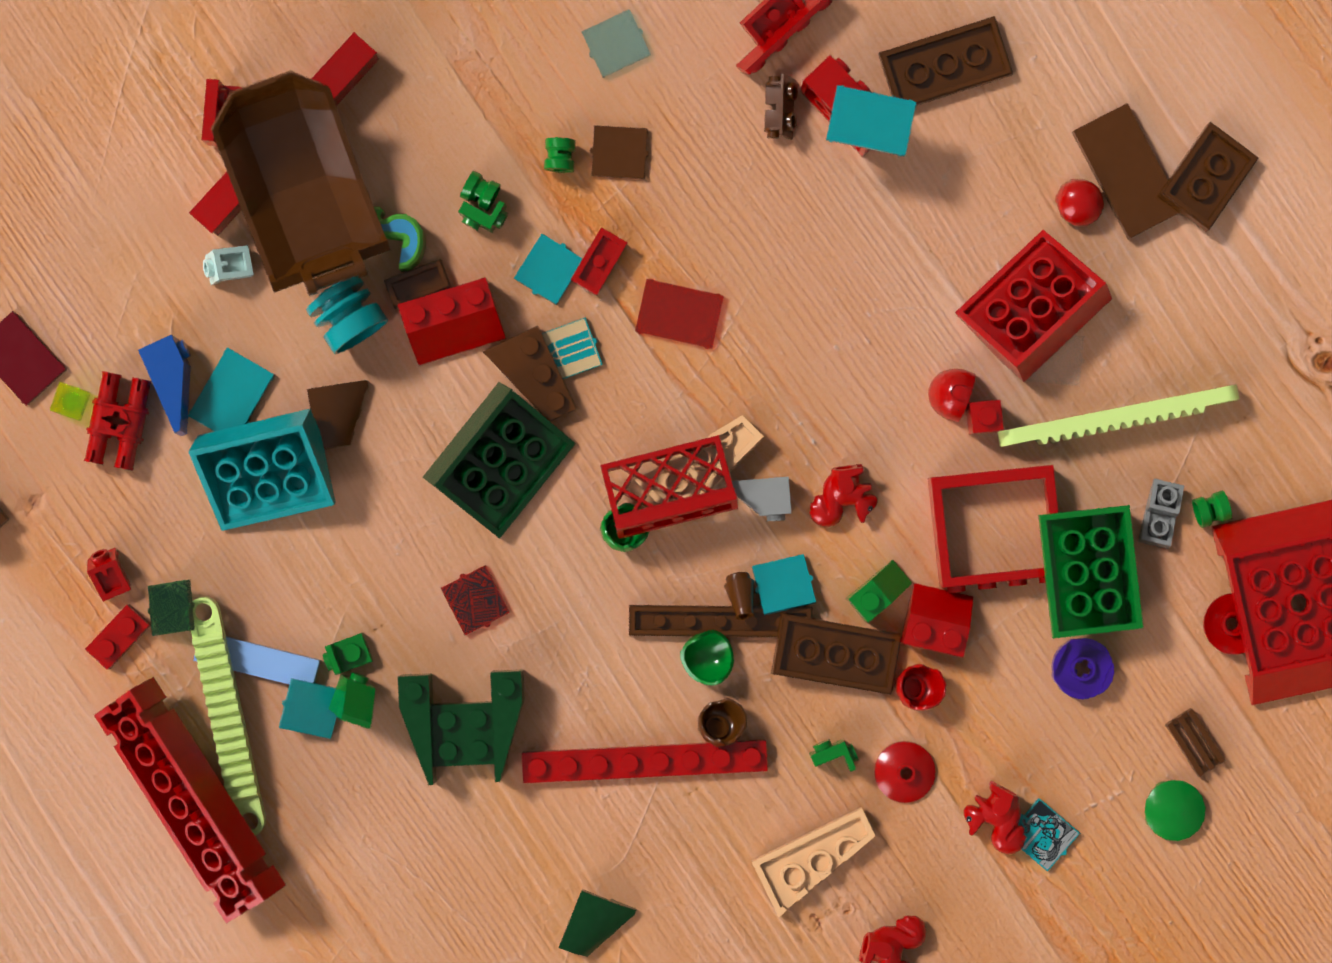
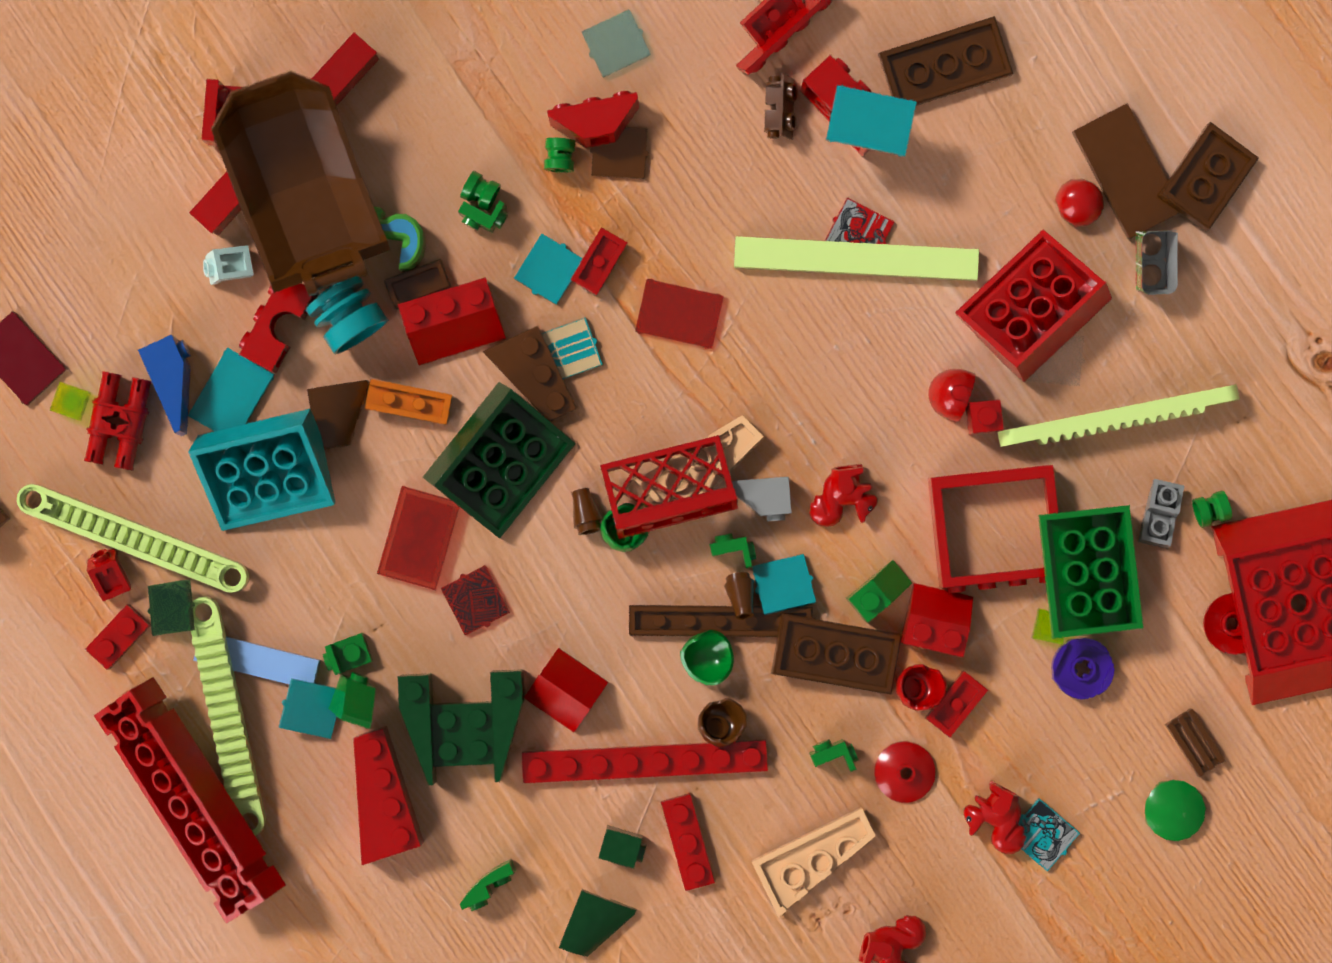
none -> yellowish green gear [16,484,249,593]
none -> red arch [239,283,319,373]
none -> red wedge [353,726,424,865]
none -> orange hinge [365,379,452,425]
none -> clear red tile [377,486,460,590]
none -> green slope [460,859,516,911]
none -> red slope [524,647,608,732]
none -> red slope [547,91,639,148]
none -> reddish brown cone [572,488,603,535]
none -> dark green brick [598,825,647,869]
none -> red plate [661,793,715,891]
none -> green bracket [709,533,756,568]
none -> yellowish green tile [734,236,979,281]
none -> piece [825,197,894,244]
none -> red plate [925,670,988,738]
none -> clear neon green tile [1031,608,1064,645]
none -> light grey piece [1136,230,1178,295]

